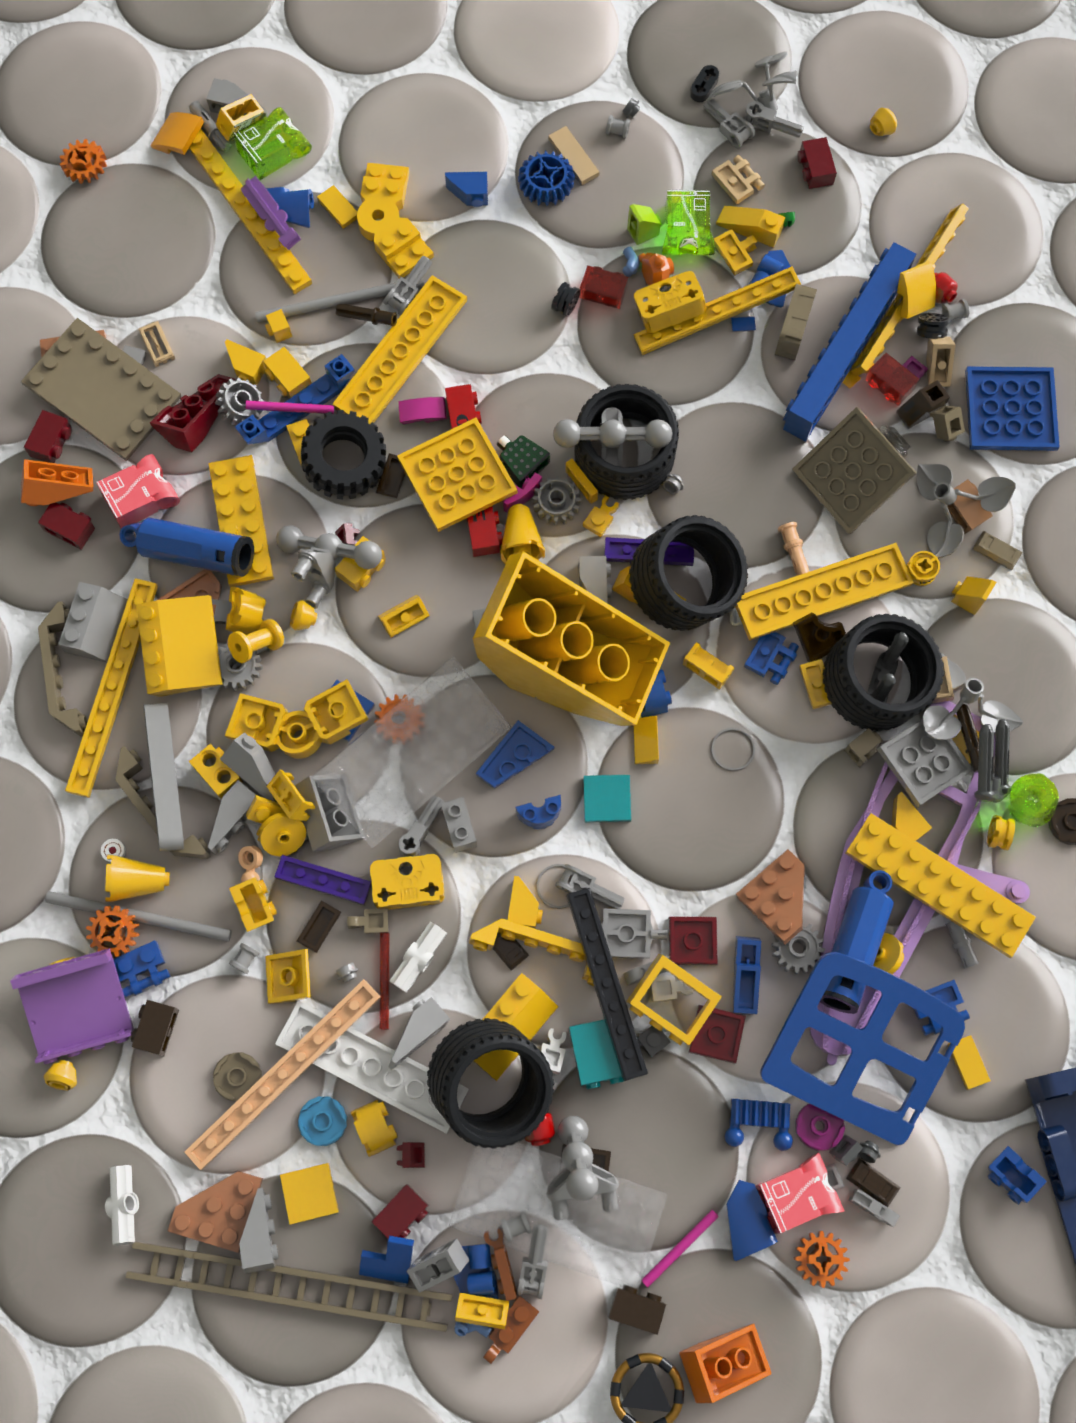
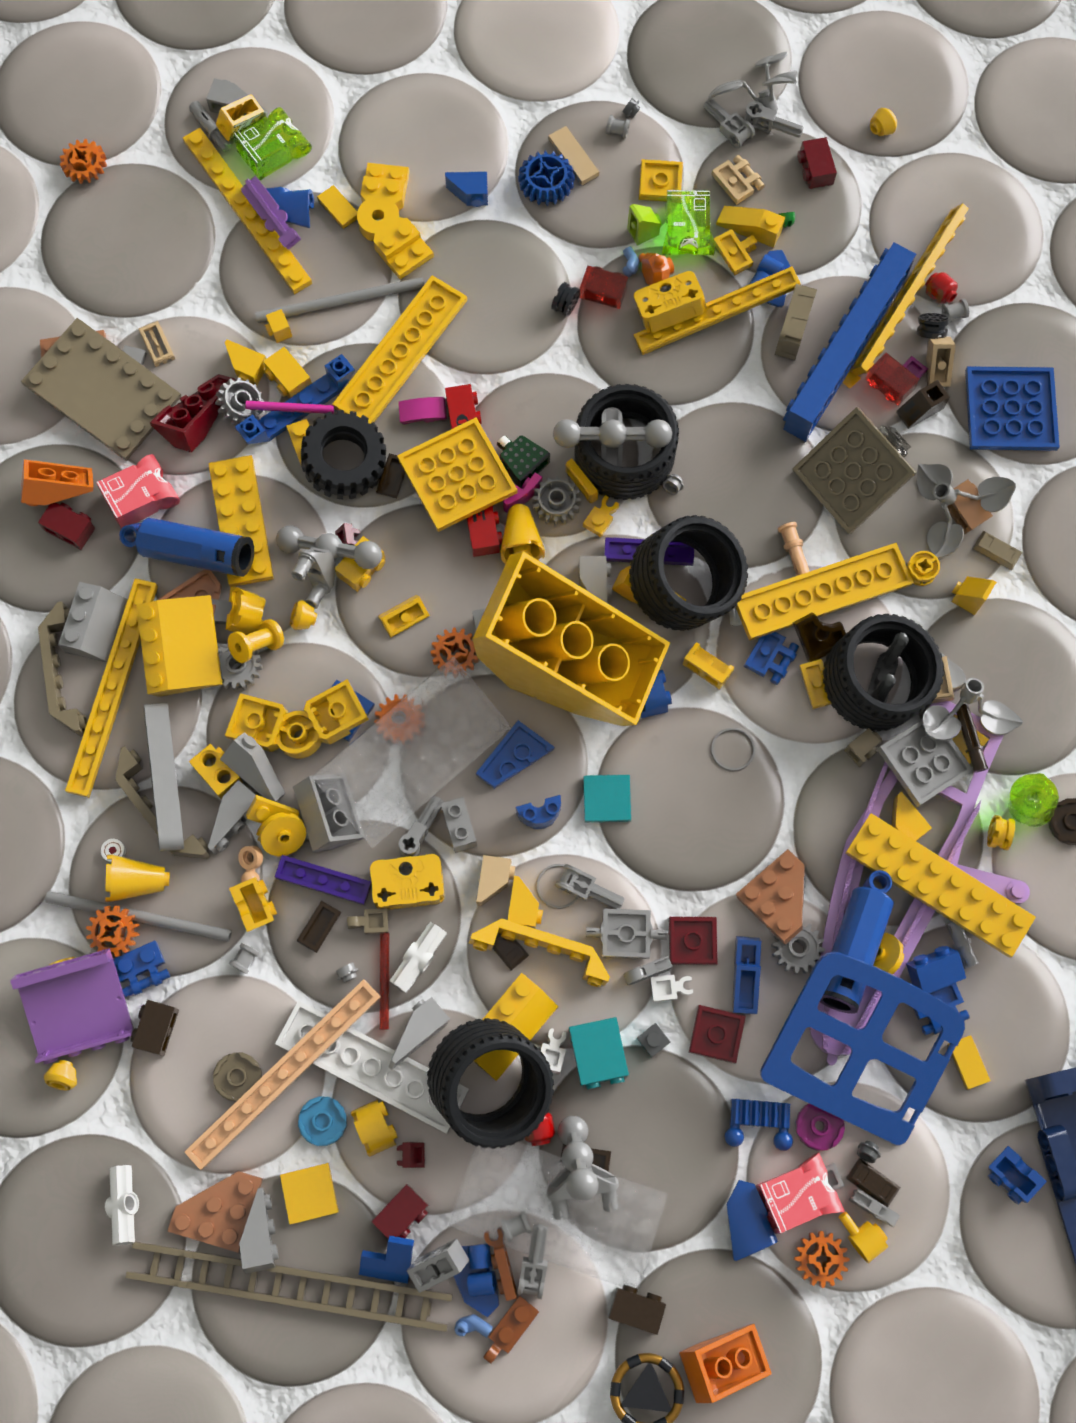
dark red brick [24,410,72,463] -> none
light orange slope [151,112,204,155] -> none
yellow slope [265,949,310,1004] -> none
yellow hinge [266,770,315,821] -> none
dark brown axle [336,304,397,326] -> none
light grey connector [383,256,432,316] -> none
yellow plate [455,1293,509,1330] -> none
black tile [566,888,648,1081] -> none
yellow window [626,954,722,1046] -> none
yellow slope [633,716,659,764] -> none
dark pink bar [641,1210,719,1288] -> none
black beam [690,65,719,102] -> none
blue sticker [731,317,756,331] -> none
dark grey plate [829,1135,863,1166] -> none
yellow slope [897,261,936,319] -> none
dark tan brick [929,405,965,441] -> none
dark grey piece [974,719,1012,803] -> none
none -> orange gear [430,627,479,677]
none -> tan slope [476,855,515,906]
none -> yellow tile [639,159,683,202]
none -> yellow piece [838,1212,888,1264]
none -> blue brick [906,946,966,993]

